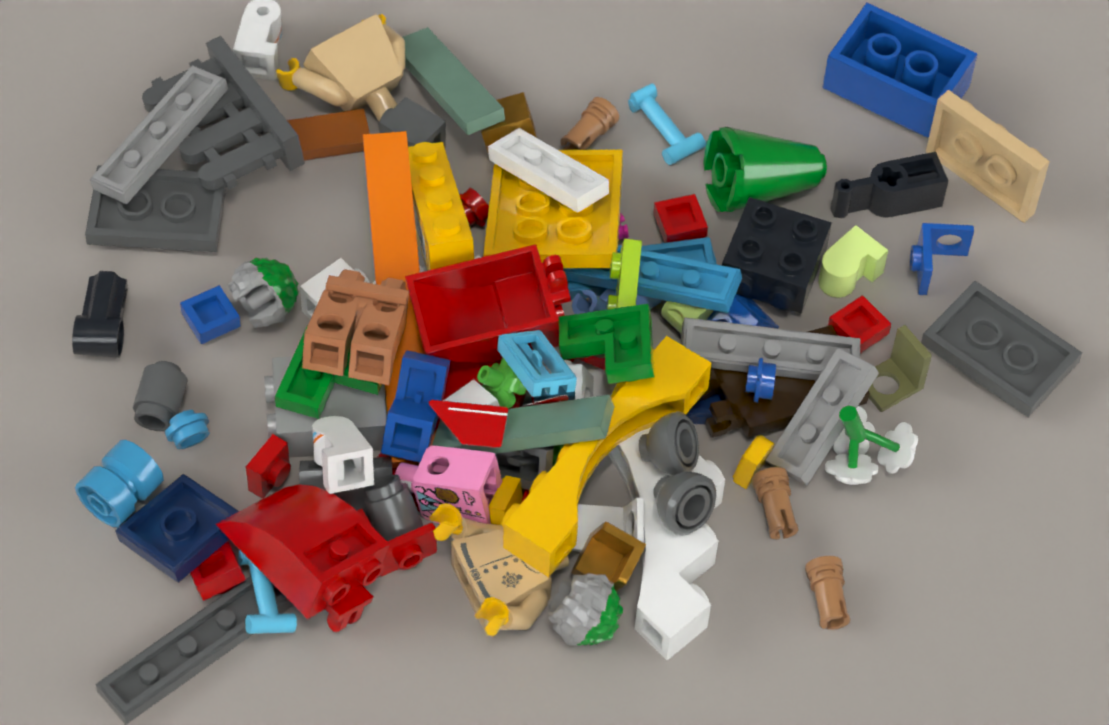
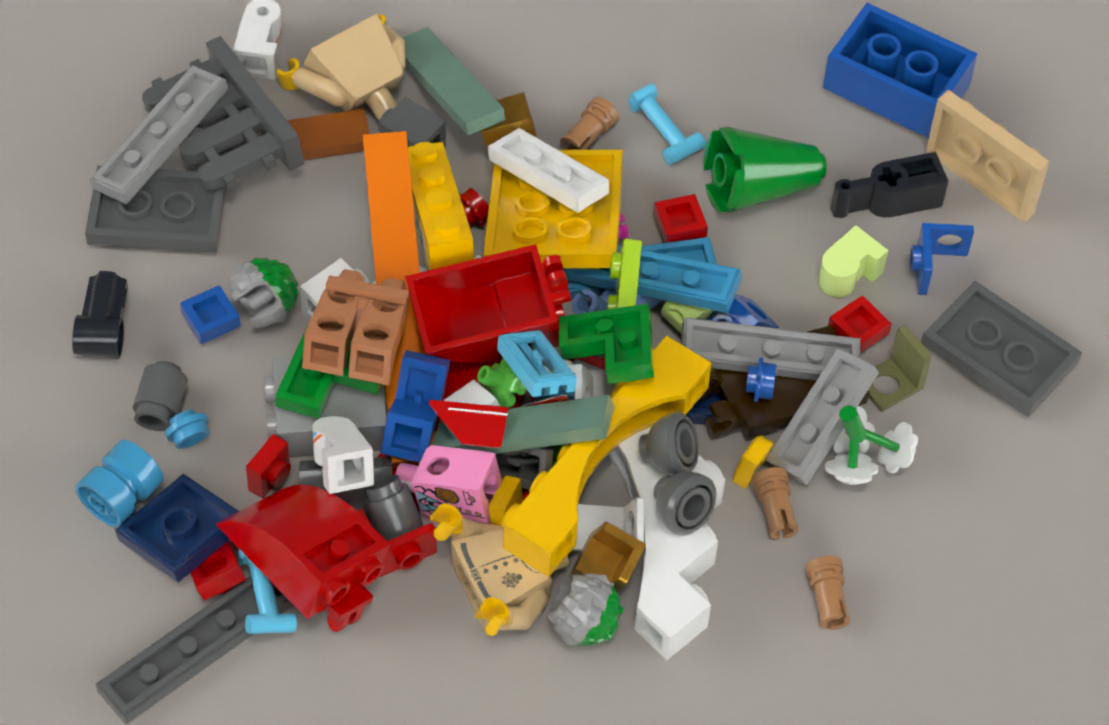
black brick [722,197,832,314] -> none

